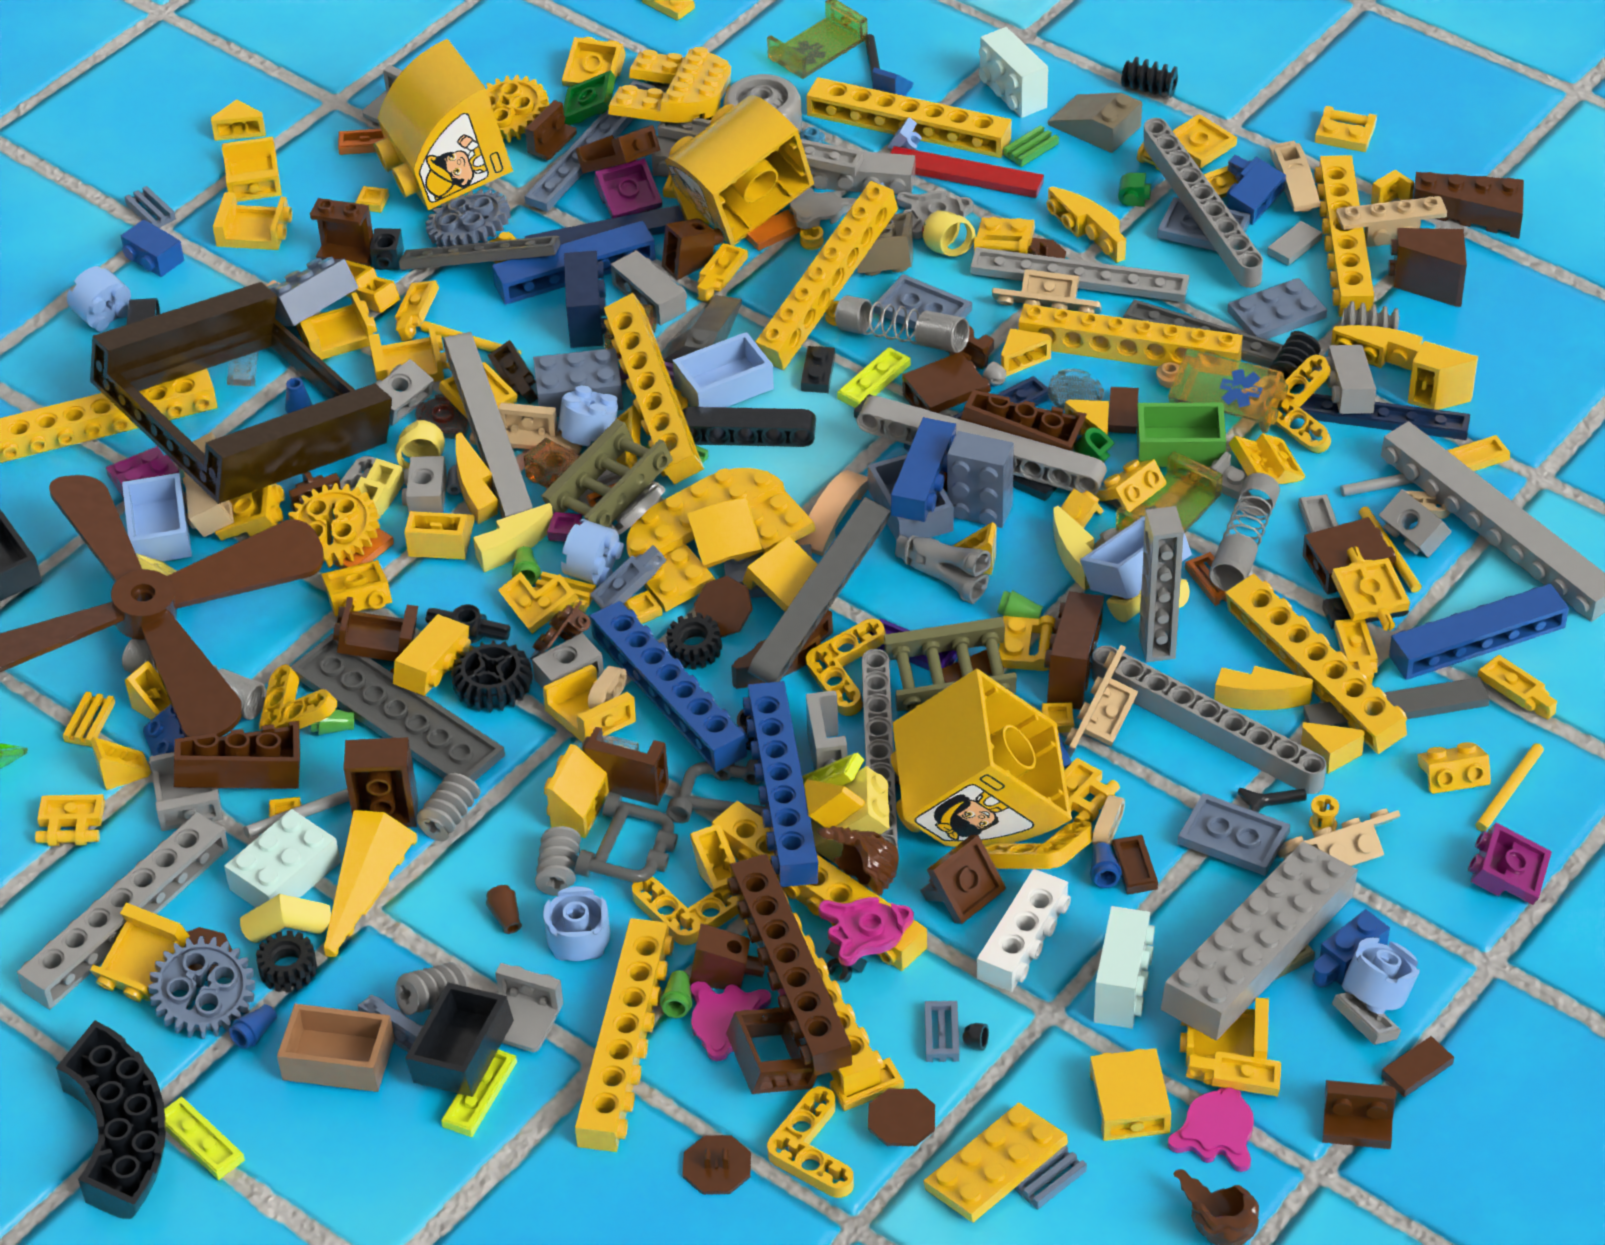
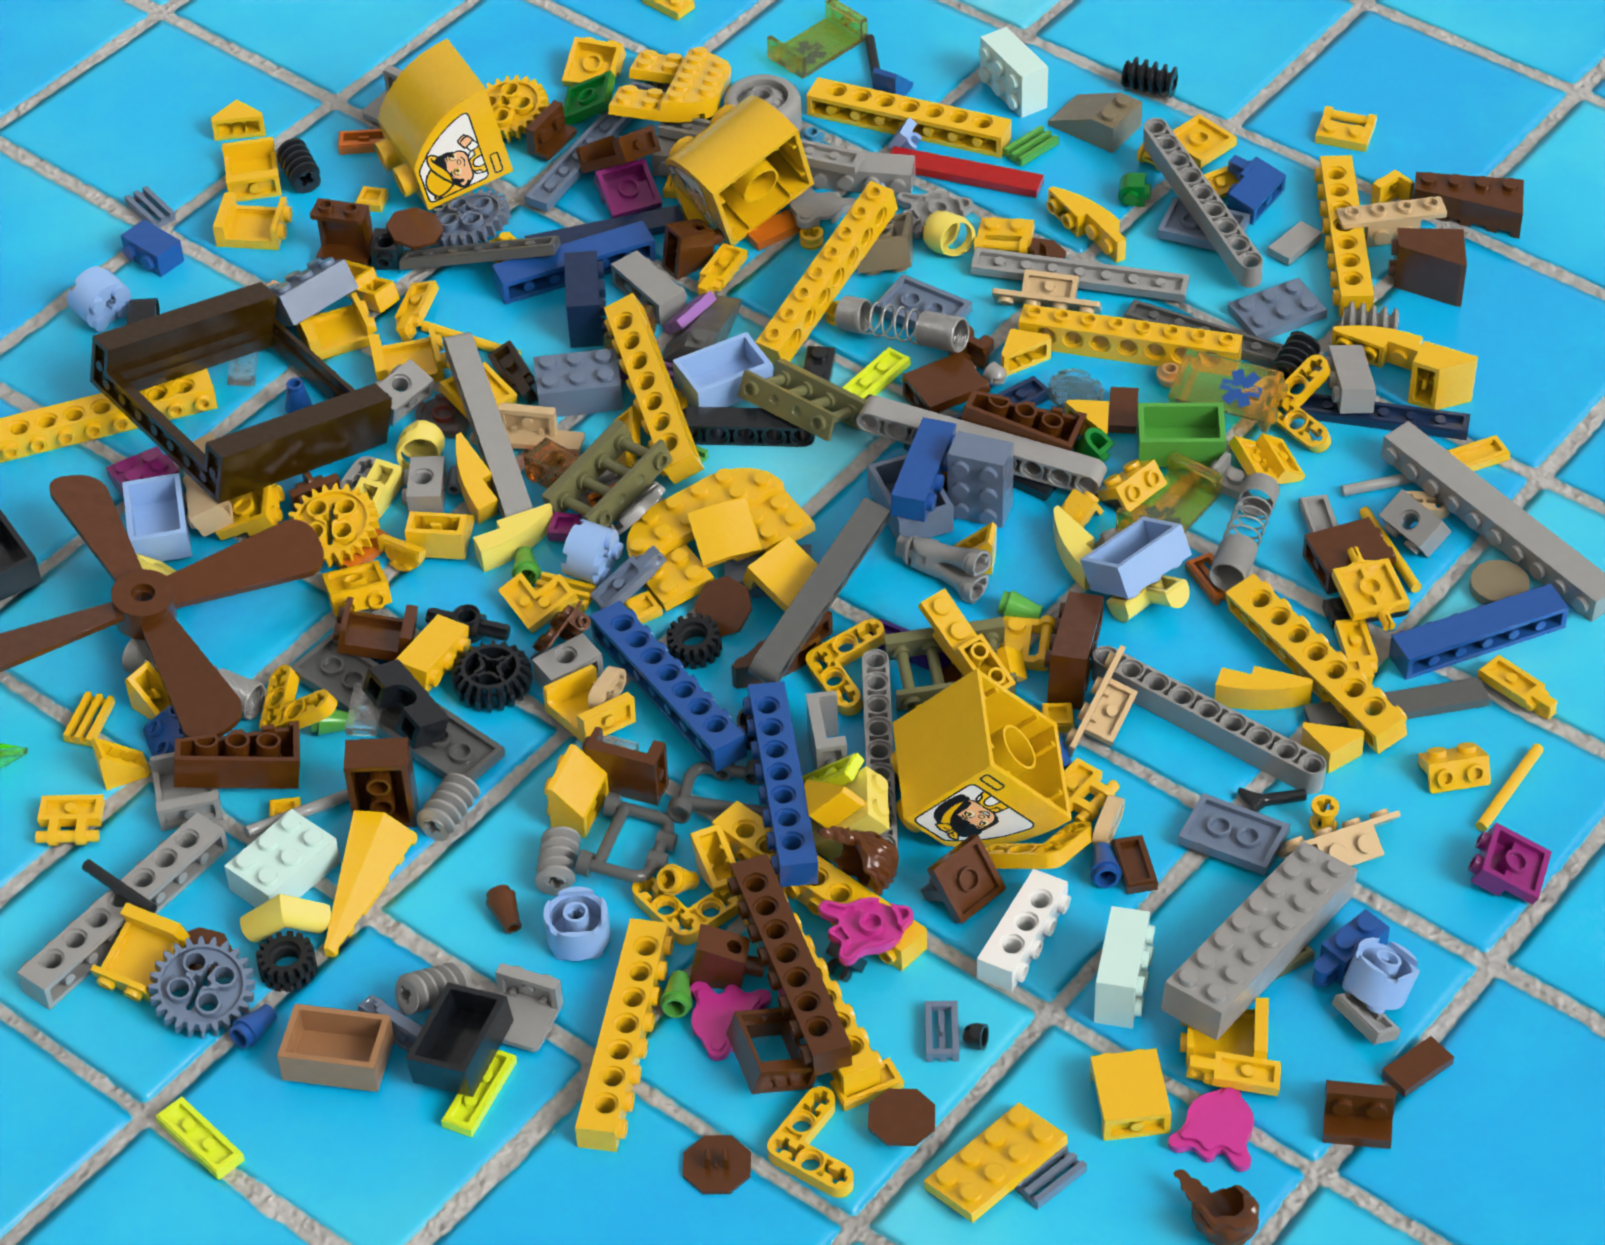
black brick [56,1020,166,1219] -> none
light blue brick [557,385,618,446] -> none
light nougat slope [797,470,868,556] -> none
light grey brick [1139,506,1184,663] -> none
tan slope [1269,140,1320,212] -> none
none -> black bar [82,859,157,913]
none -> black piece [276,138,321,193]
none -> clear plate [345,683,382,736]
none -> black arch [362,659,450,749]
none -> yellow tile [377,534,426,572]
none -> reddish brown piece [386,207,444,250]
none -> yellow cone [656,864,699,896]
none -> medium lavender tile [662,290,717,335]
none -> olive fence [738,358,866,441]
none -> yellow slope [918,588,1016,689]
none -> yellow tile [997,646,1027,682]
none -> dark tan tile [1469,560,1530,605]

